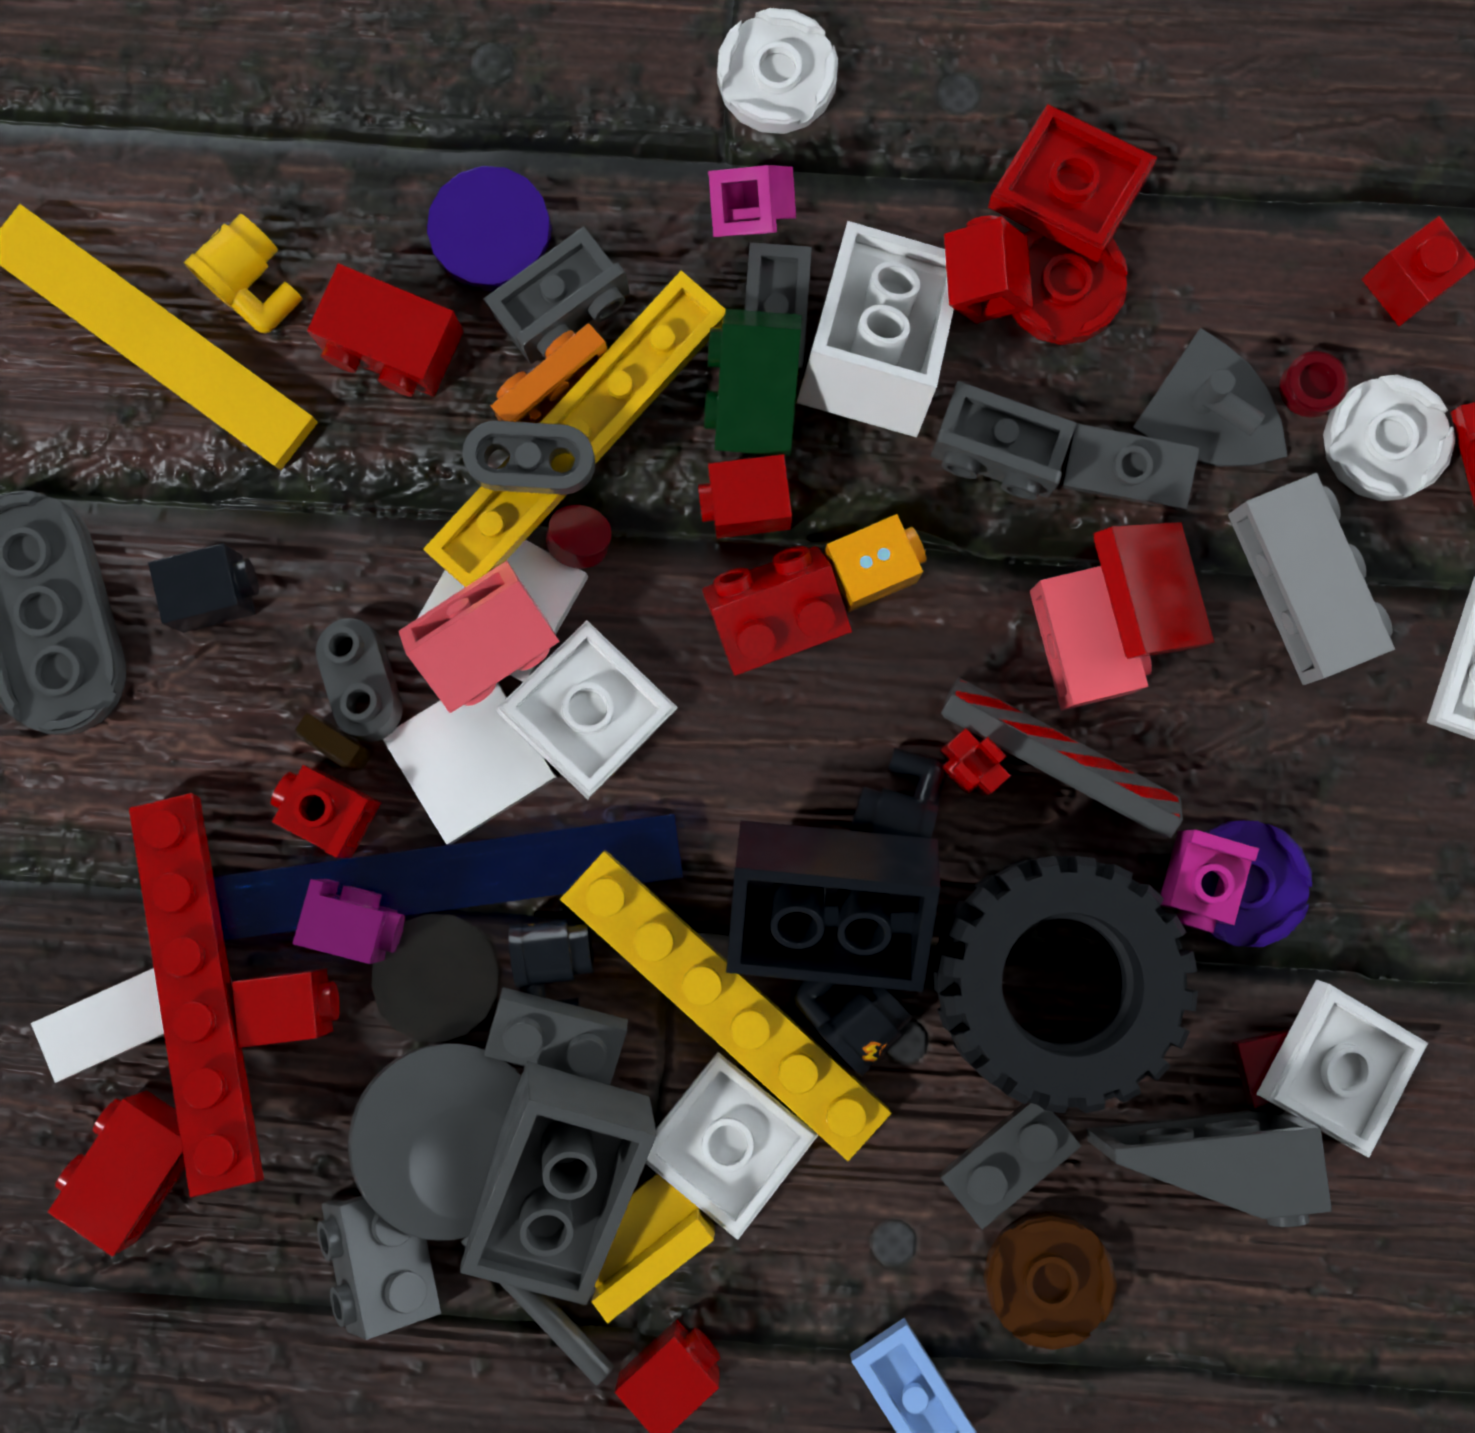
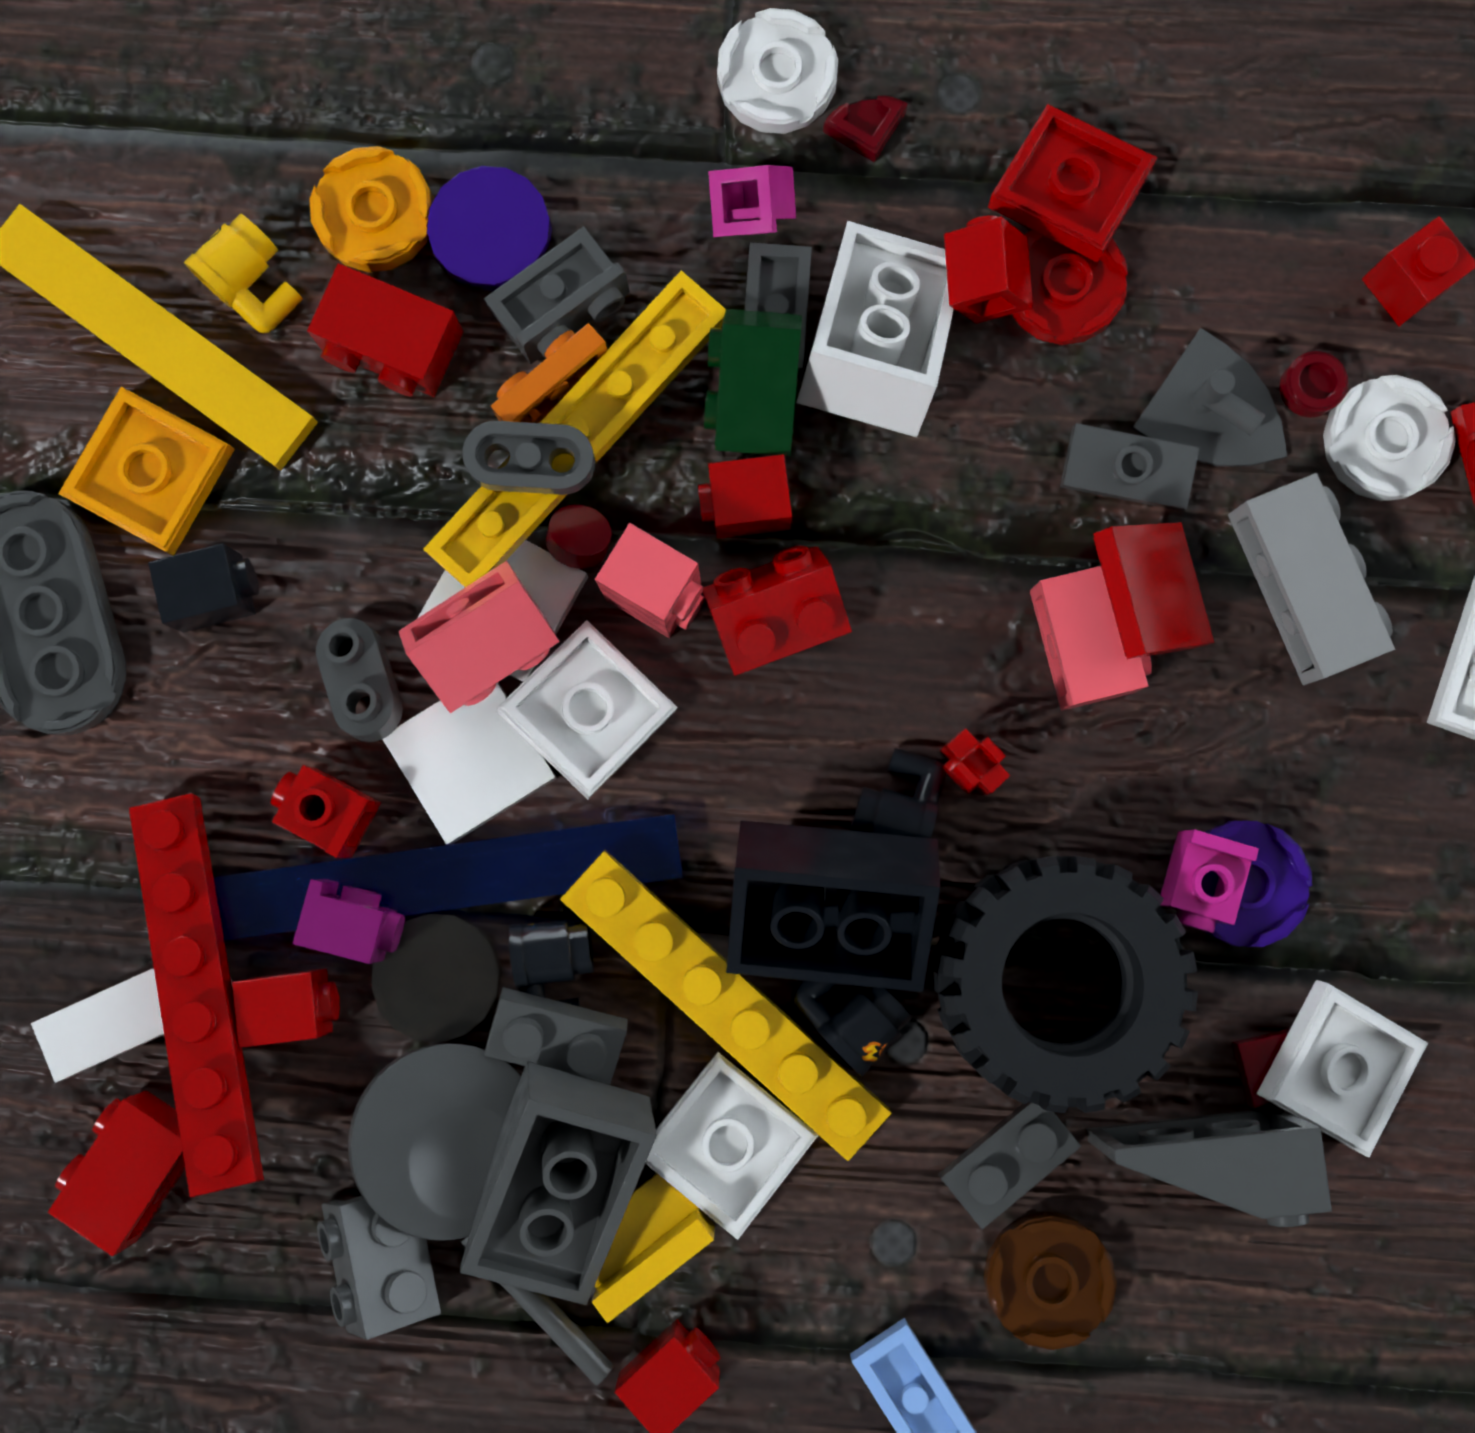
dark brown tile [294,712,374,771] -> none
light orange brick [824,514,927,612] -> none
dark grey bracket [930,381,1076,500] -> none
dark grey tile [941,677,1183,838] -> none
none -> light orange tile [58,386,235,556]
none -> light orange tile [309,146,434,272]
none -> coral brick [595,523,705,639]
none -> dark red tile [823,96,908,163]

